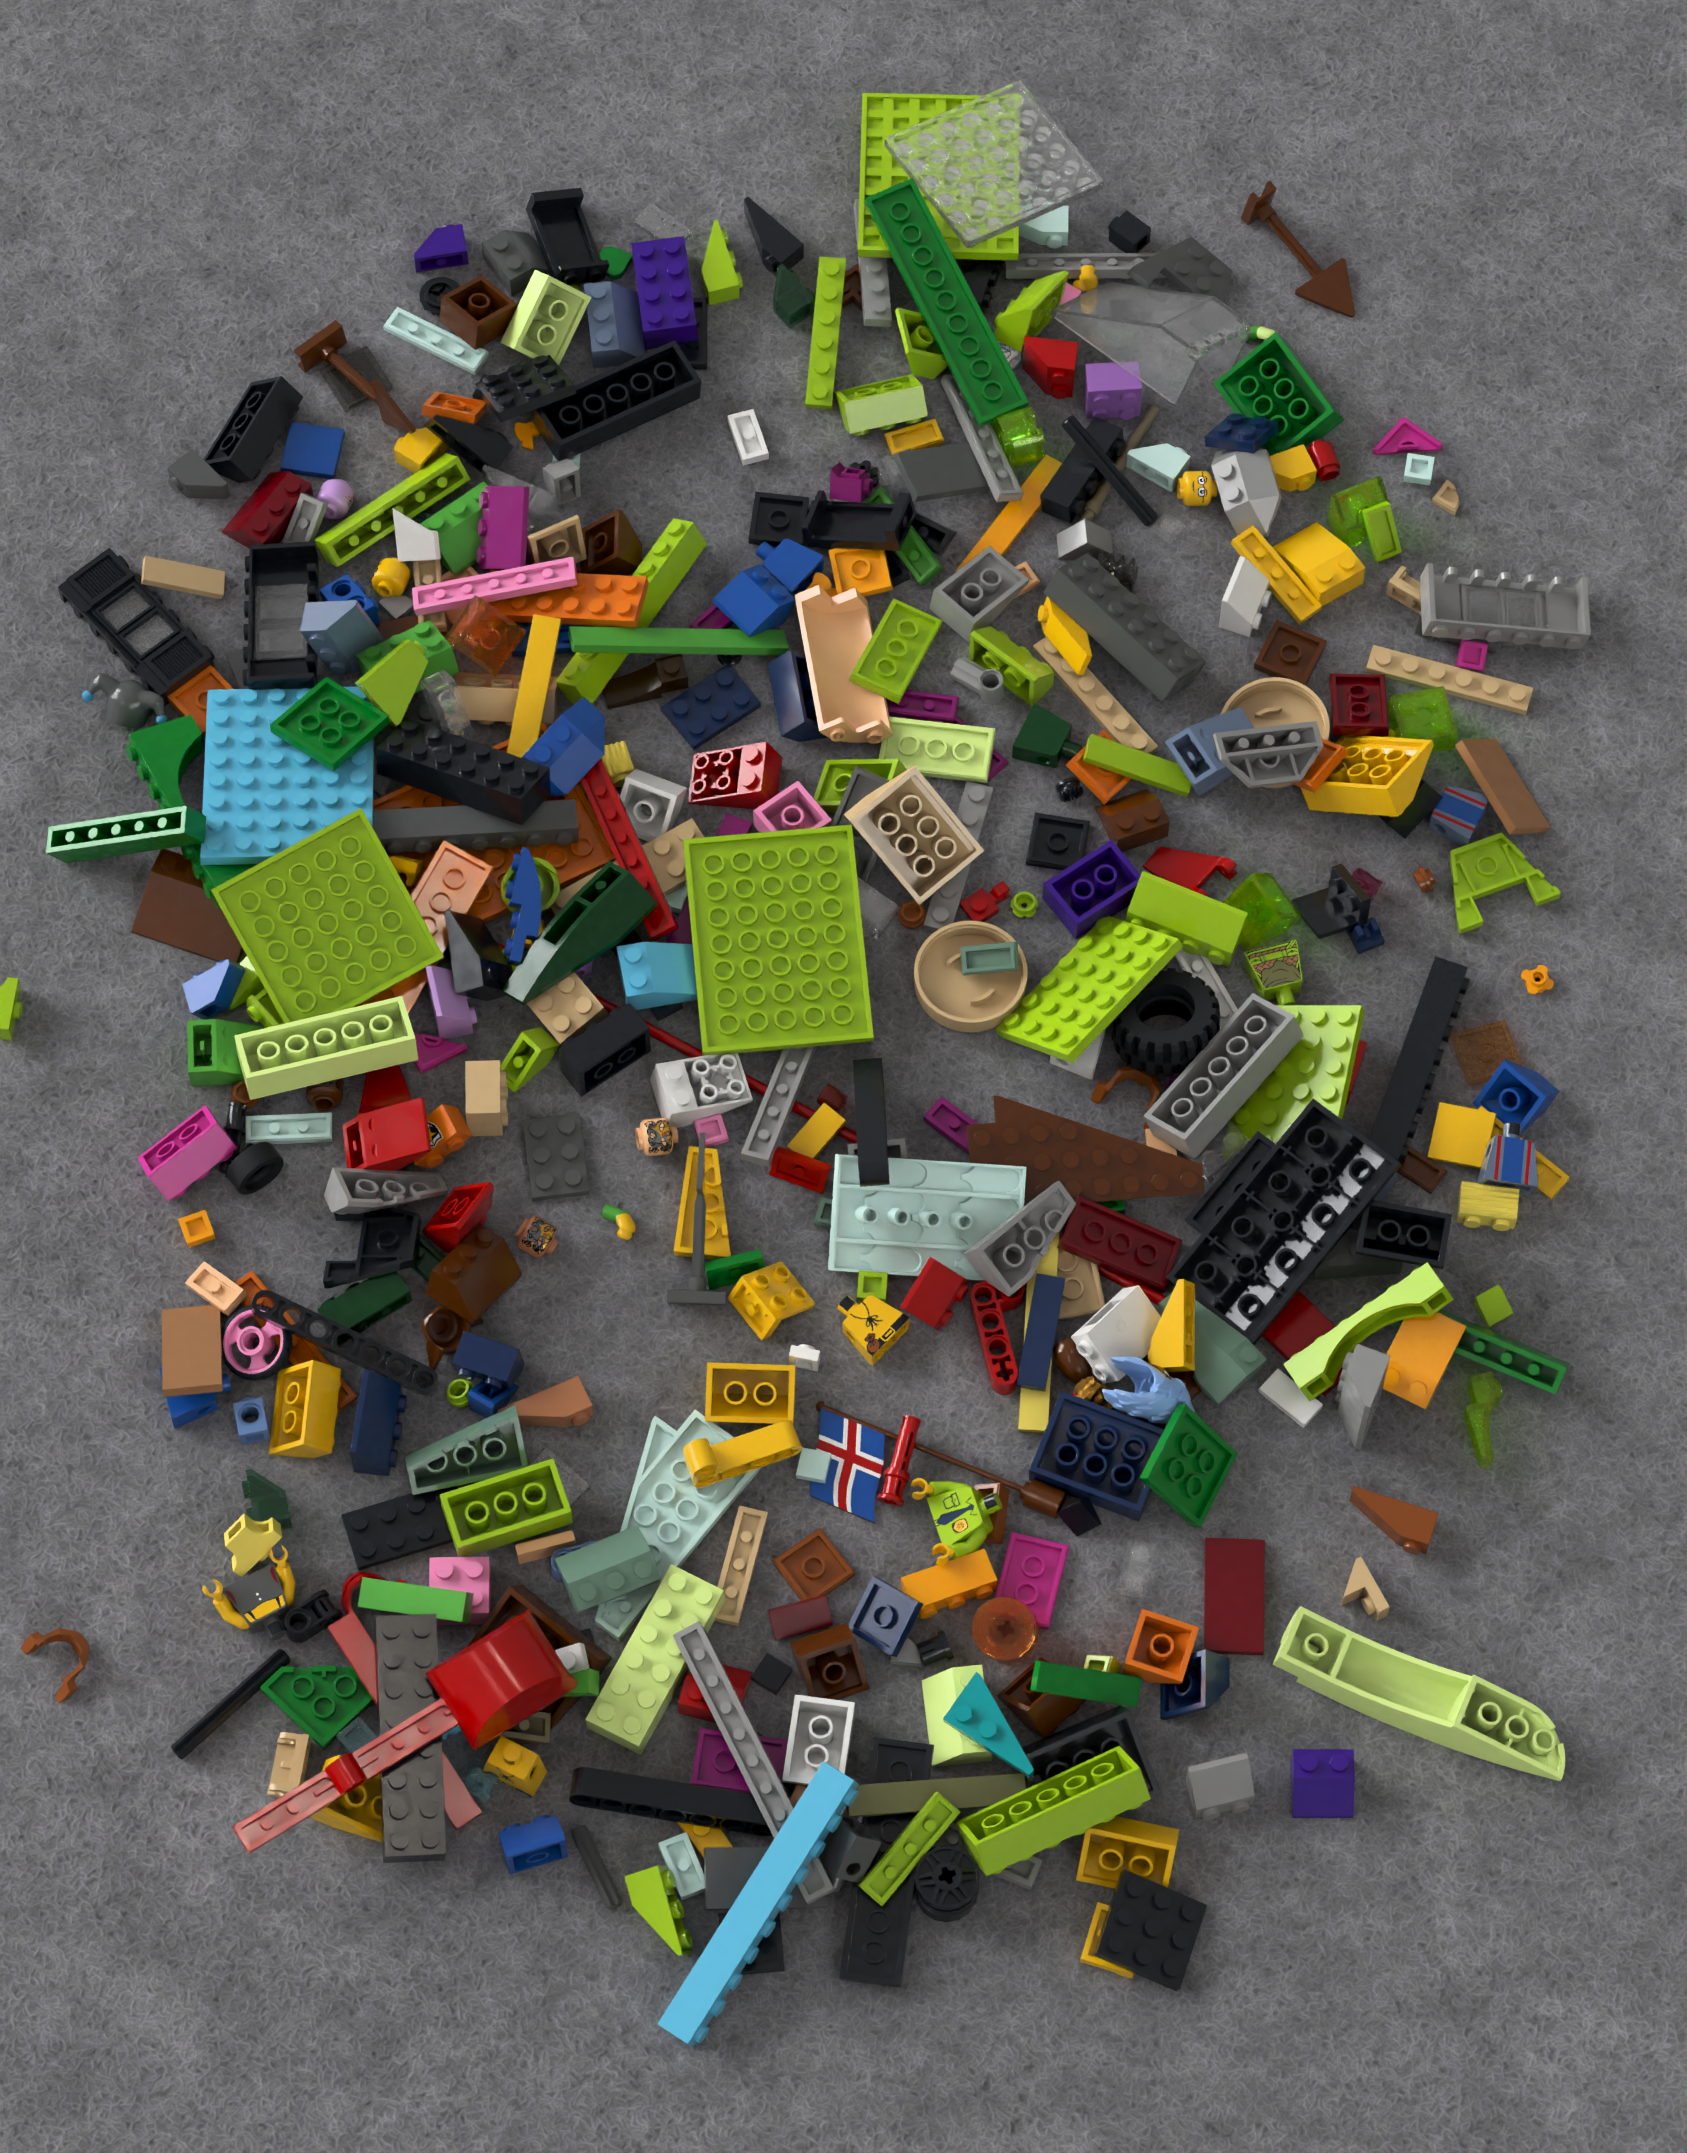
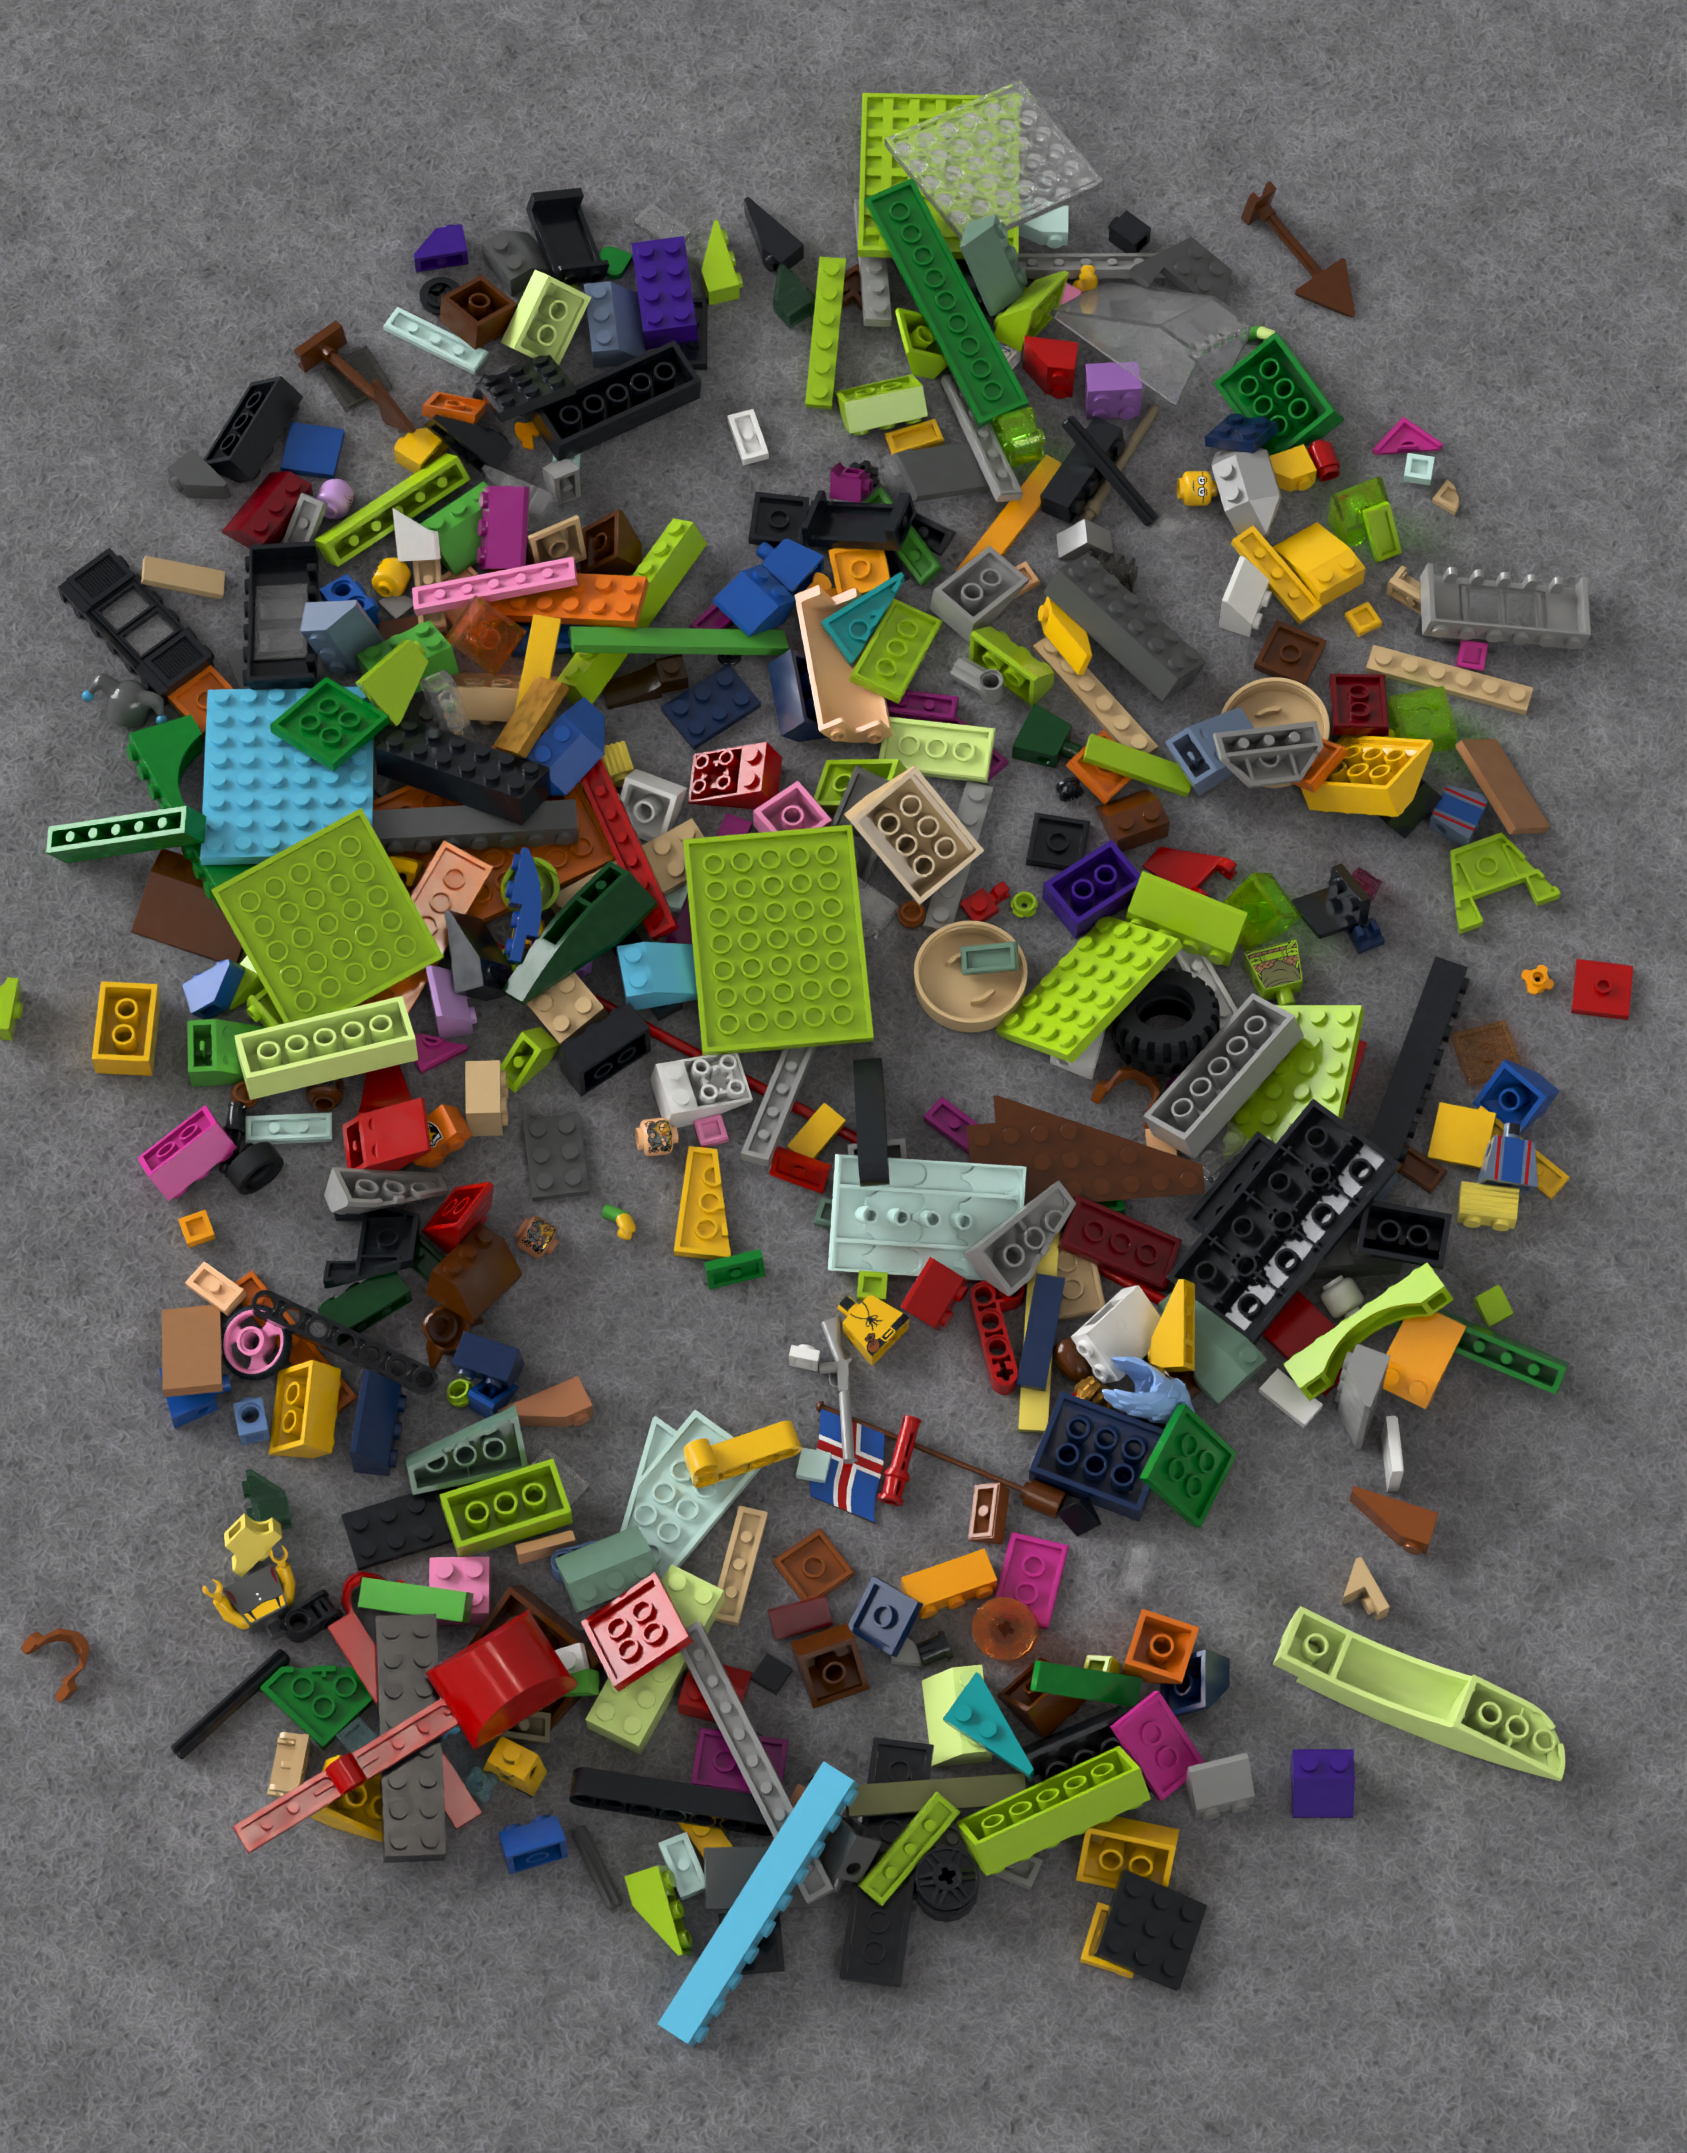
dark grey piece [667,1133,727,1306] -> none
yellow slope [705,1362,796,1424] -> none
yellow bracket [727,1261,815,1341] -> none
white slope [782,1695,855,1786] -> none
clear red hose [817,1084,848,1113] -> none
lime torso [910,1478,1002,1566] -> none
light aqua slope [1126,443,1190,492] -> none
dark red tile [1204,1537,1265,1656] -> none
dark orange plate [1413,865,1436,893] -> none
clear neon green slope [1464,1371,1503,1469] -> none
none -> yellow brick [92,981,161,1076]
none -> pearl gold tile [493,676,569,758]
none -> plate [581,1572,694,1692]
none -> light grey piece [819,1317,858,1464]
none -> teal wing [821,572,905,667]
none -> sand green slope [960,214,1027,316]
none -> dark pink tile [1110,1691,1205,1801]
none -> white head [1321,1275,1364,1319]
none -> yellow tile [1344,602,1382,637]
none -> white tile [1381,1416,1404,1492]
none -> red plate [1571,959,1633,1020]

